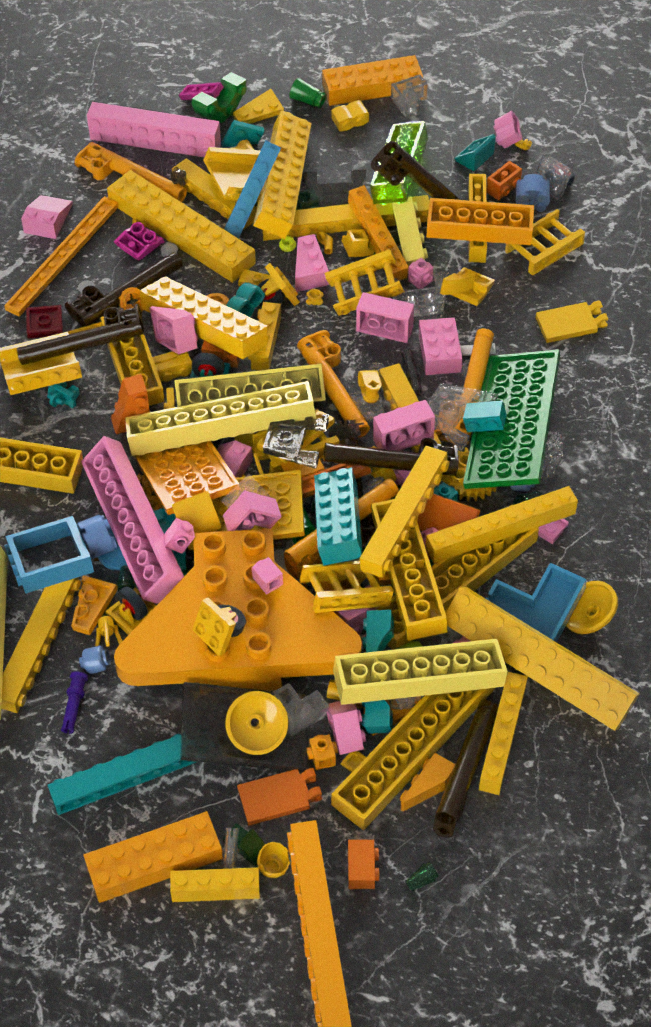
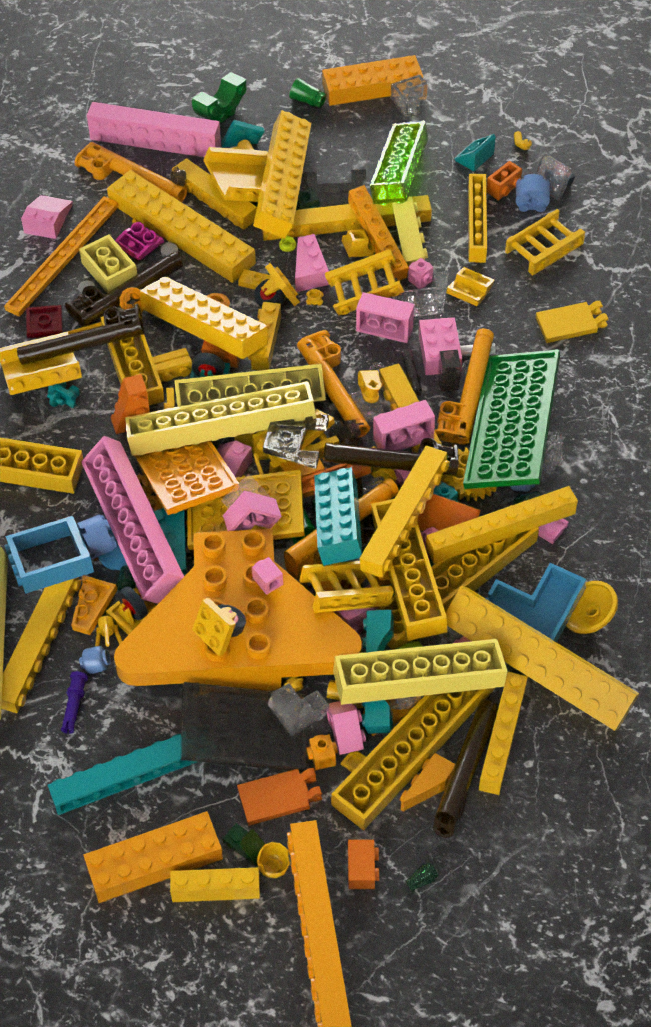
bright pink slope [150,306,198,354] -> none
bright pink brick [164,518,195,554] -> none
yellow slope [171,491,222,533] -> none
dark pink plate [179,82,224,100] -> none
clear pin [222,827,240,869] -> none
dark azure plate [224,140,281,239] -> none
yellow dish [225,691,288,755] -> none
teal brick [226,282,265,317] -> none
yellow wing [233,89,284,124] -> none
yellow arm [316,231,333,254] -> none
yellow brick [331,101,369,131] -> none
dark brown piece [371,141,460,200] -> none
light orange brick [426,198,534,245] -> none
clear wing [427,383,498,452] -> none
yellow slope [440,271,476,295] -> none
teal brick [463,401,507,432] -> none
bright pink brick [493,110,522,149] -> none
none -> light yellow brick [79,234,137,293]
none -> yellow plate [284,677,304,693]
none -> clear smoke brick [438,350,461,391]

